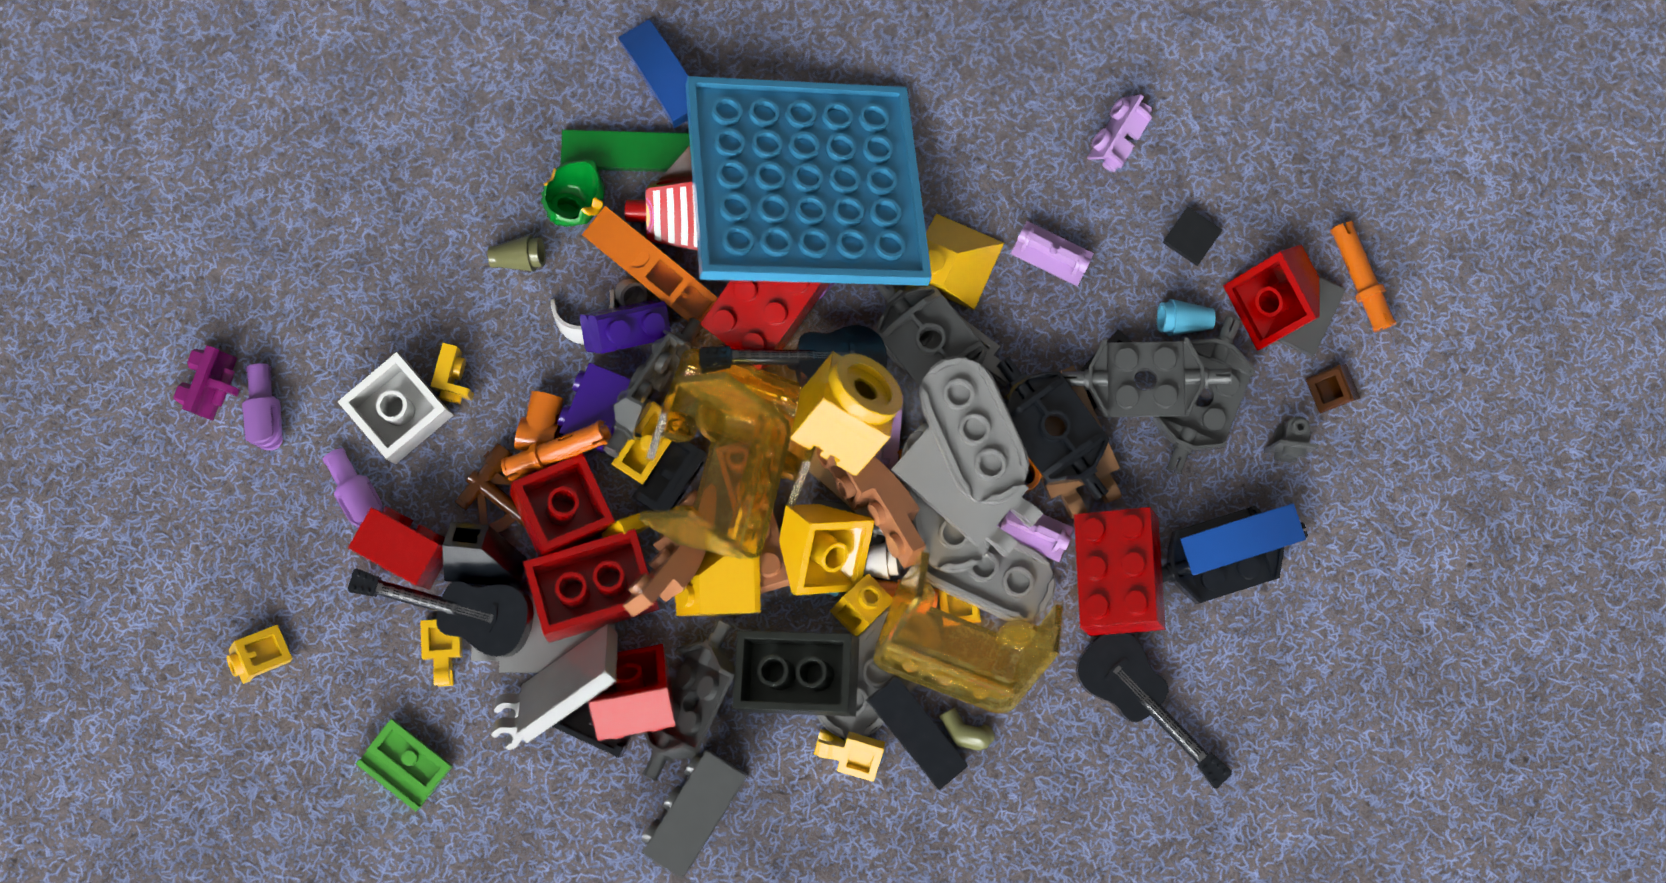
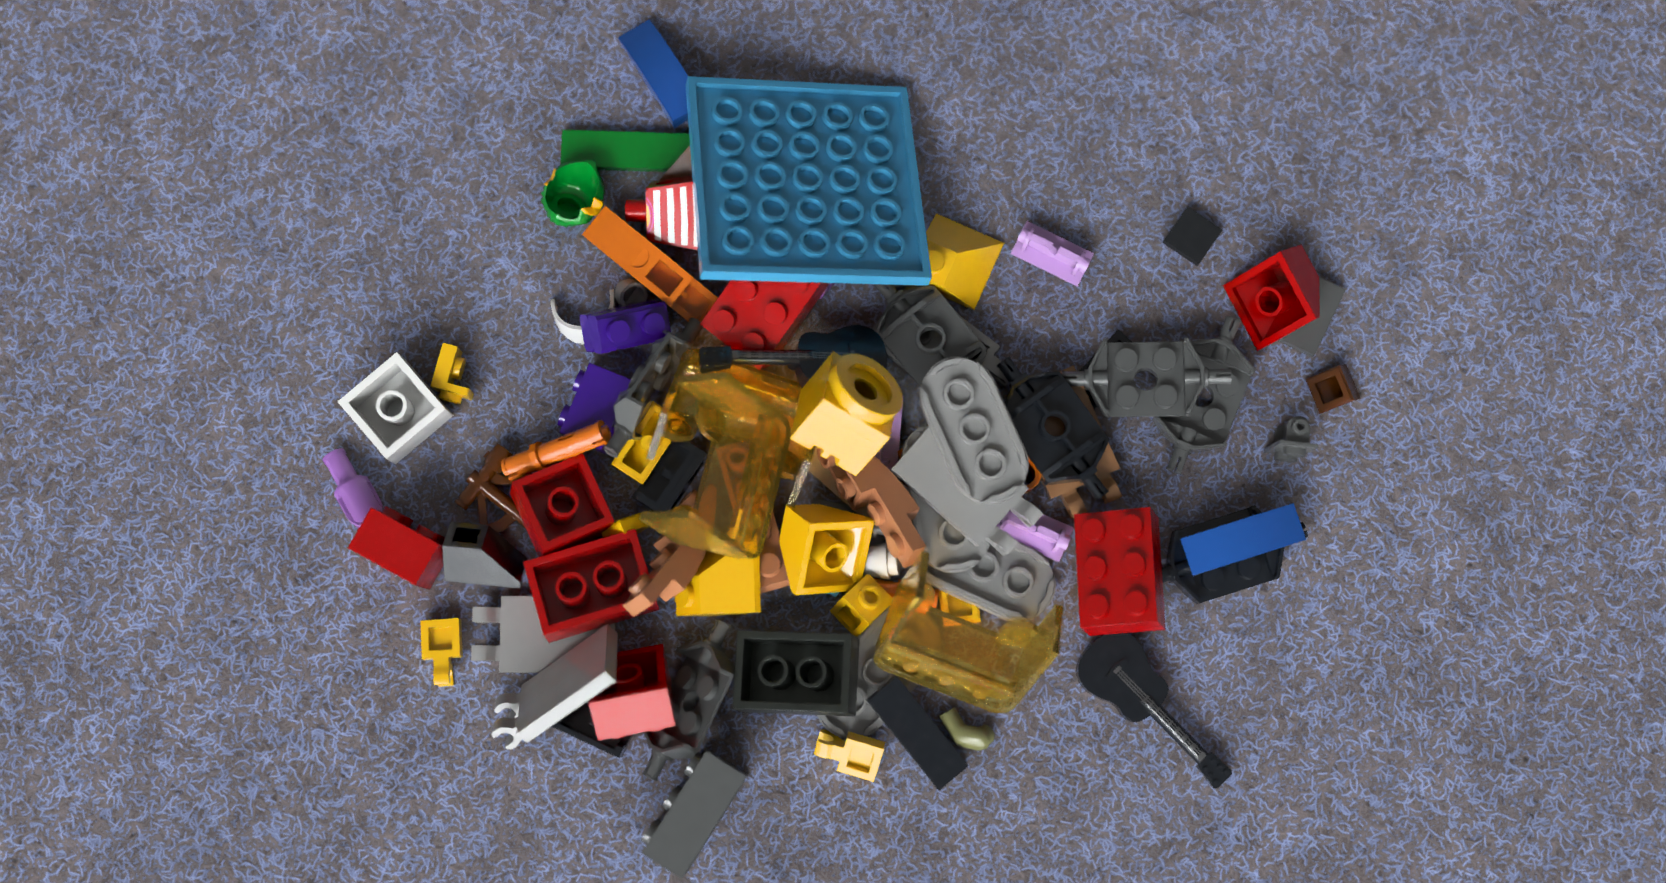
magenta hips [173,345,240,421] -> none
yellow bracket [226,624,293,684] -> none
medium lavender arm [242,363,283,451] -> none
black piece [348,568,534,657] -> none
bright green plate [356,719,453,812] -> none
olive cone [487,234,546,272] -> none
orange piece [514,391,564,451] -> none
lavender hinge [1087,95,1152,172] -> none
medium azure cone [1157,299,1216,336] -> none
orange pin [1330,221,1397,333] -> none

